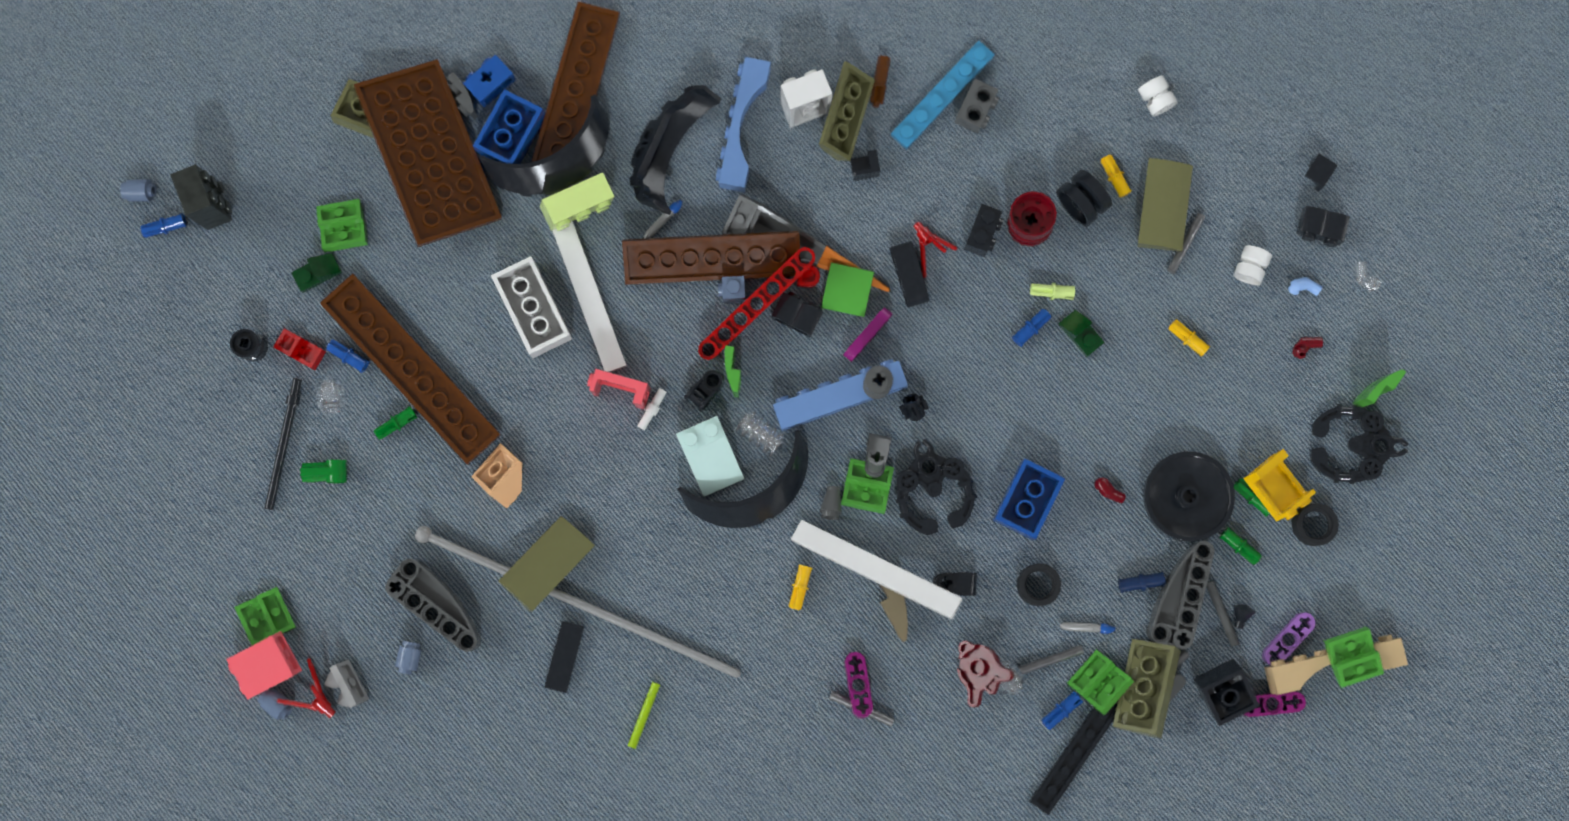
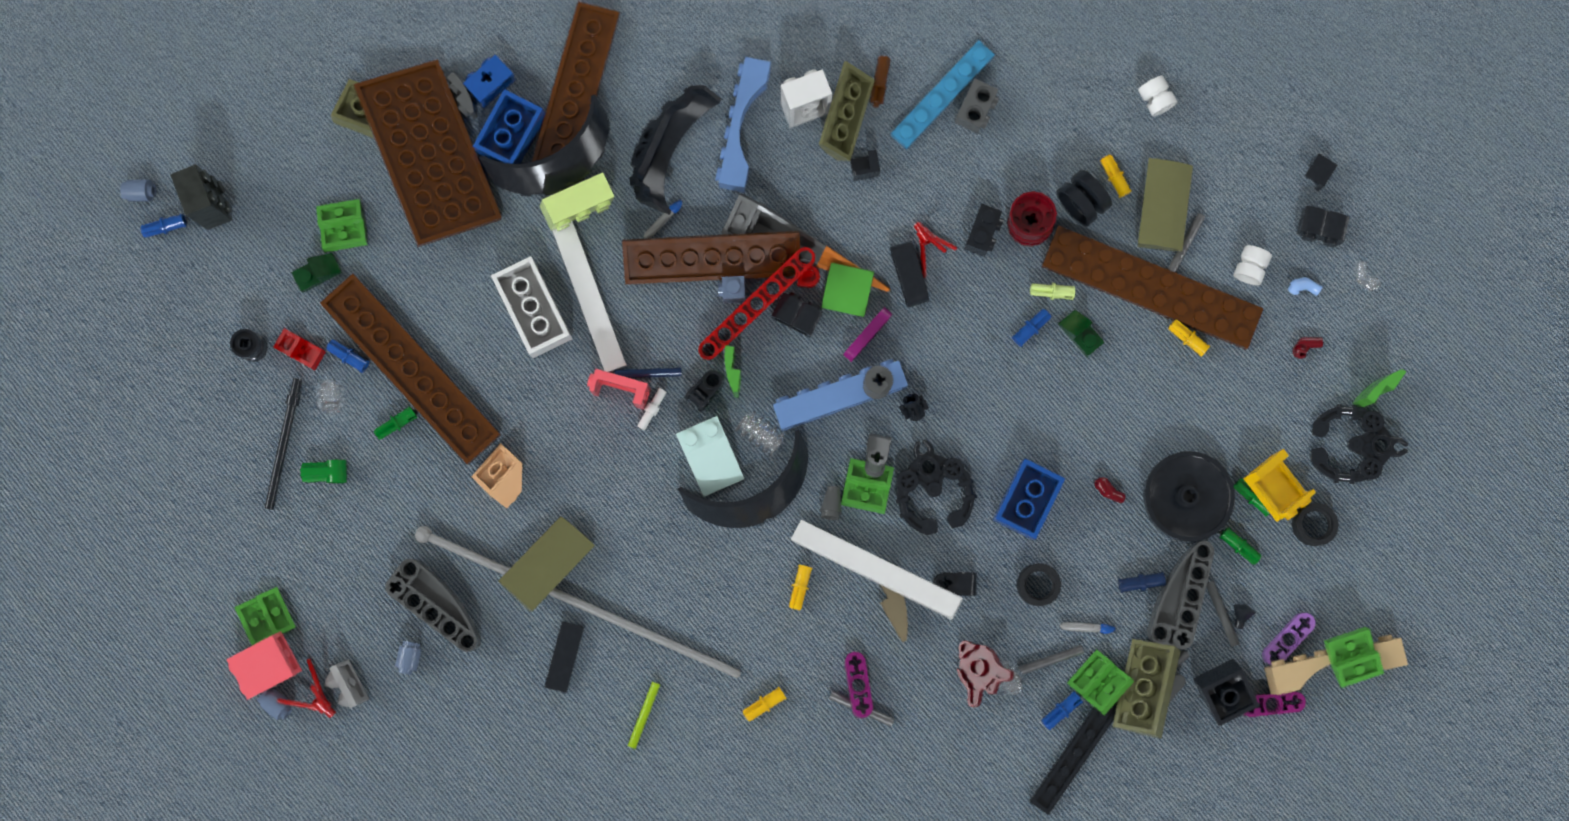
none -> dark blue bar [615,367,682,378]
none -> yellow axle [743,687,787,721]
none -> reddish brown plate [1041,225,1264,350]

